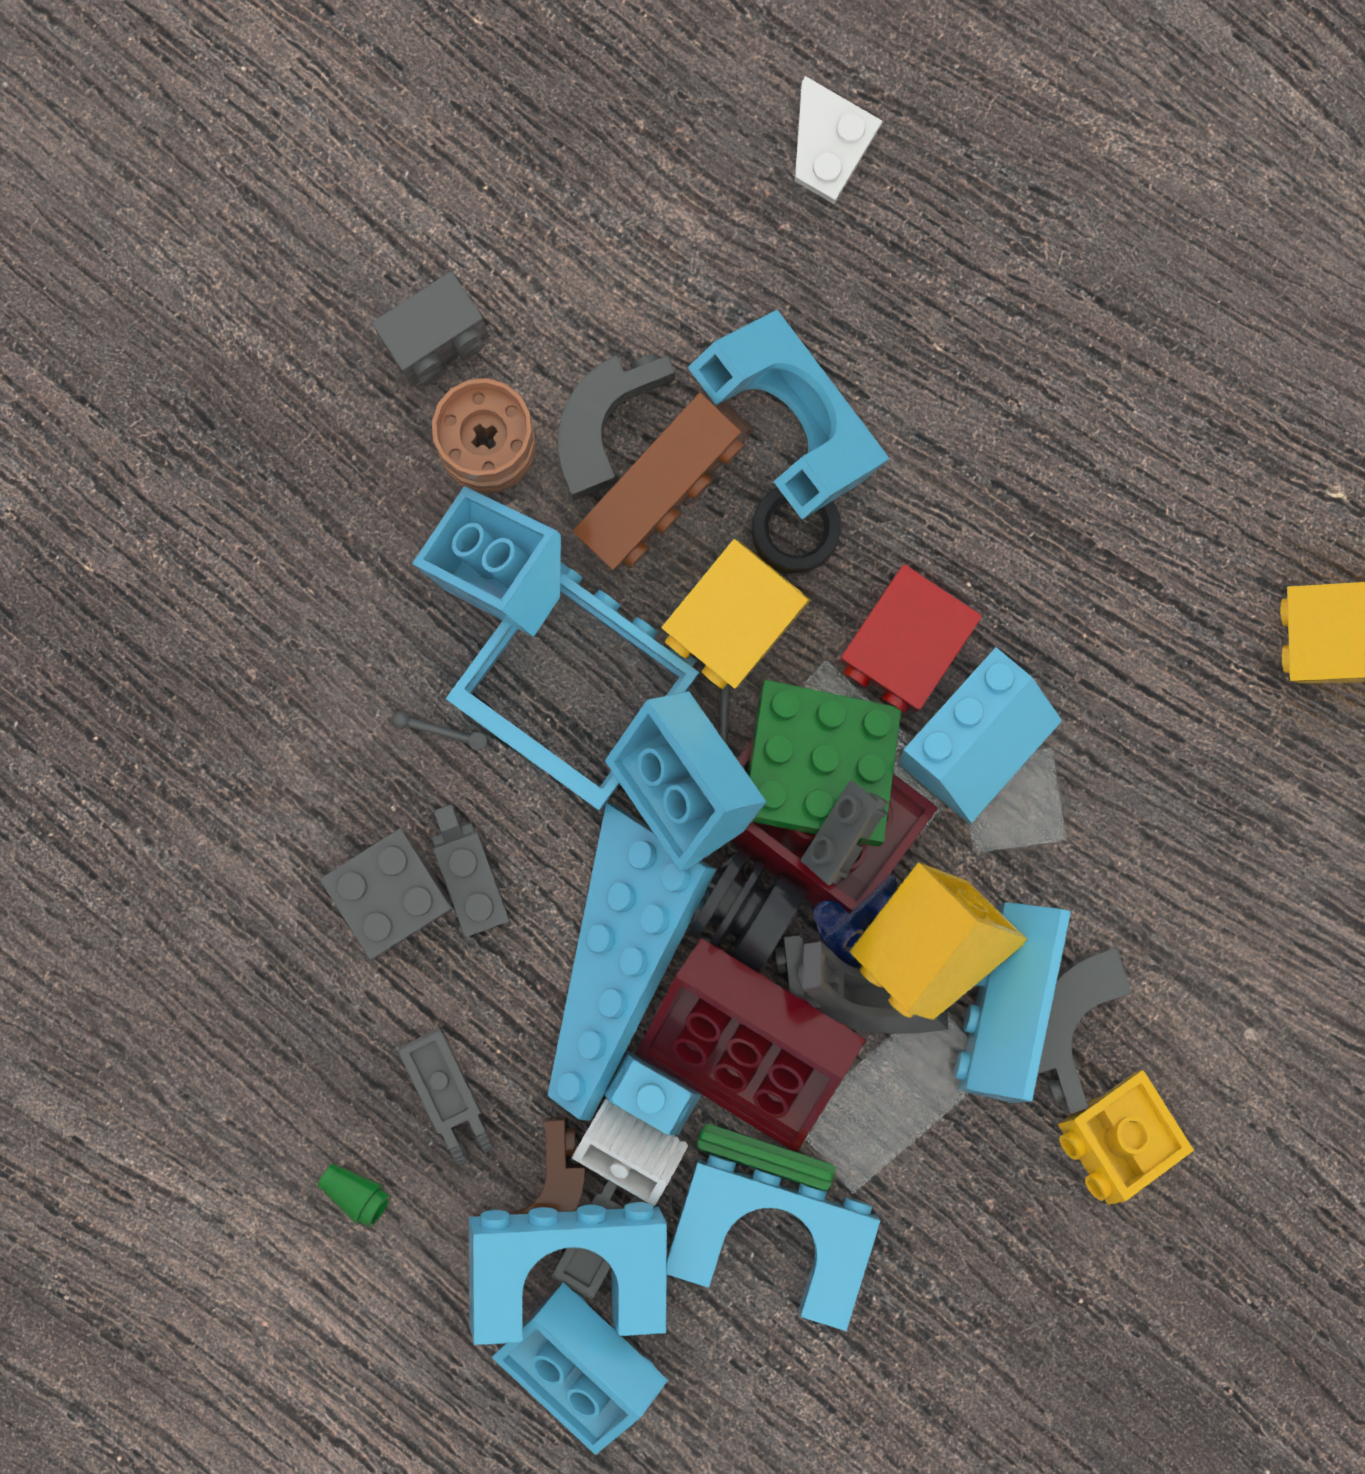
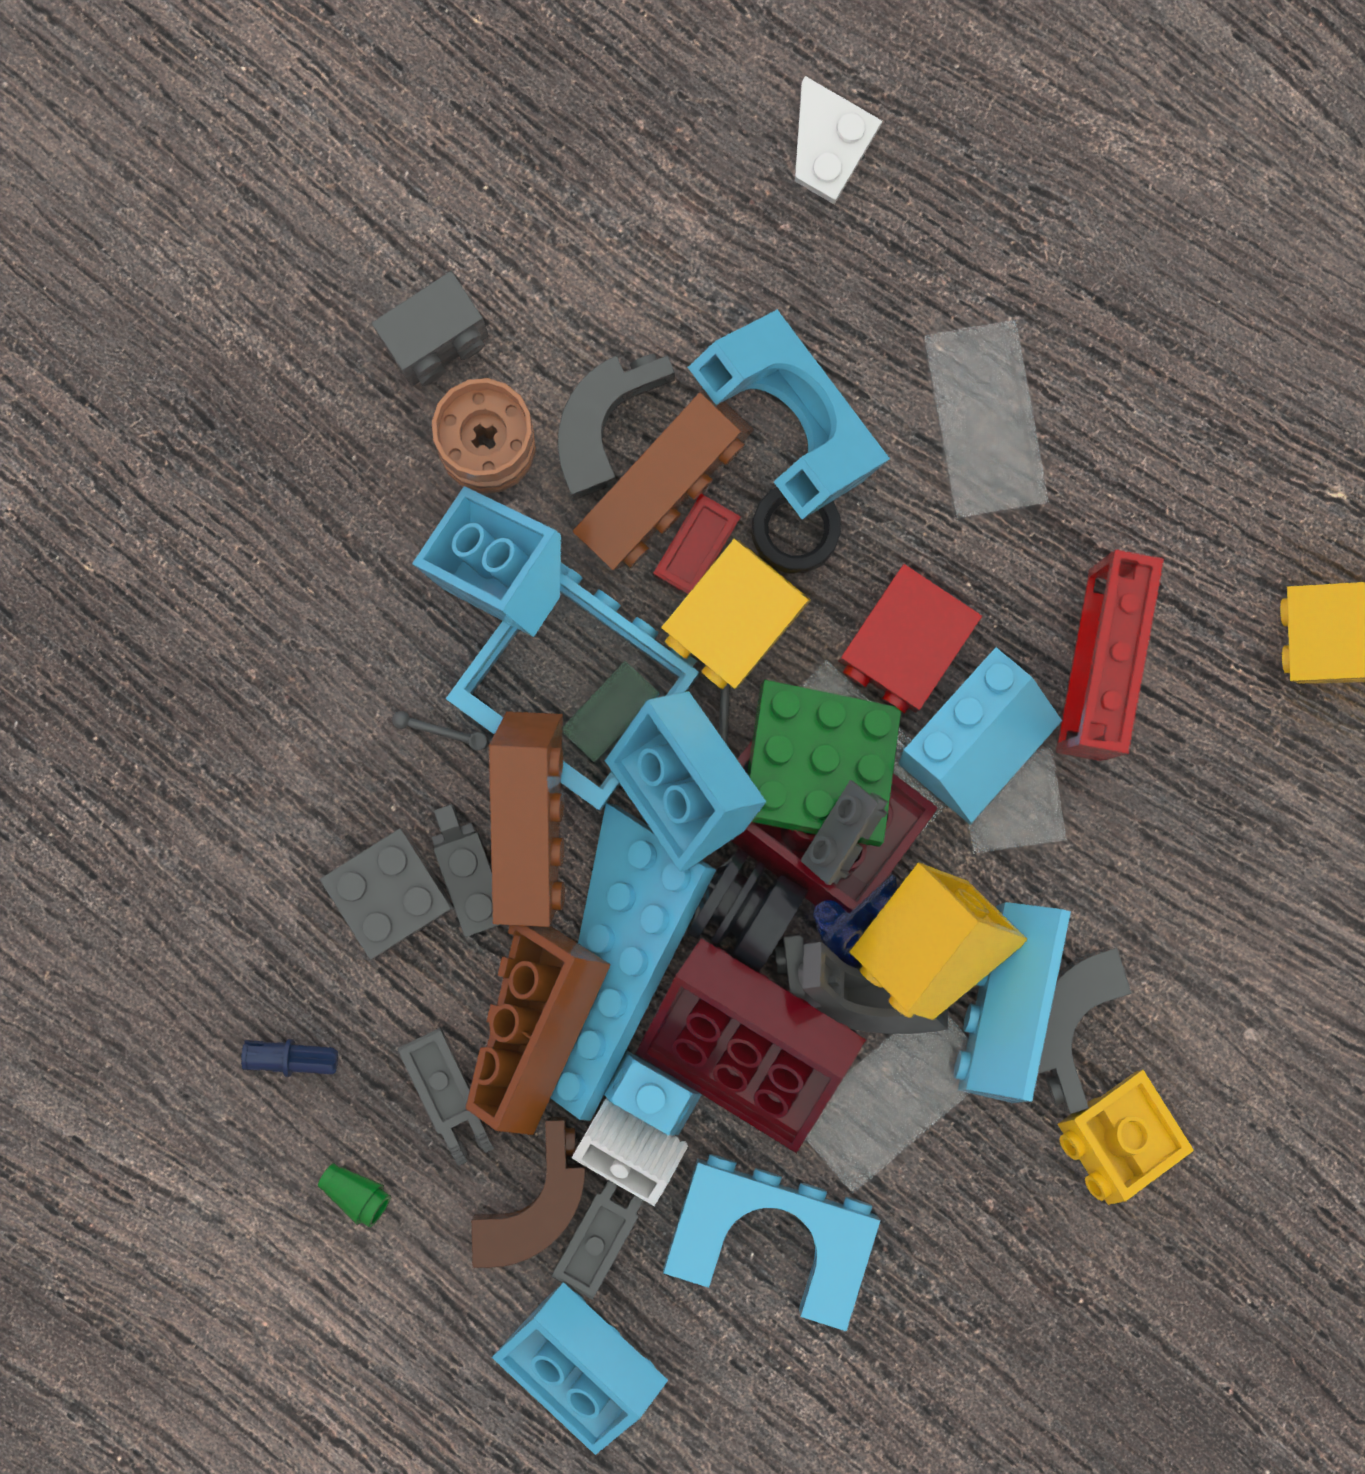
medium azure arch [468,1202,667,1345] -> none
green axle [697,1124,835,1191] -> none
none -> dark blue axle [241,1039,338,1077]
none -> dark orange wedge [465,925,611,1135]
none -> dark orange wedge [489,711,565,927]
none -> clear green tile [562,661,660,763]
none -> red tile [653,493,741,595]
none -> clear tile [923,320,1049,520]
none -> red window [1055,549,1164,761]

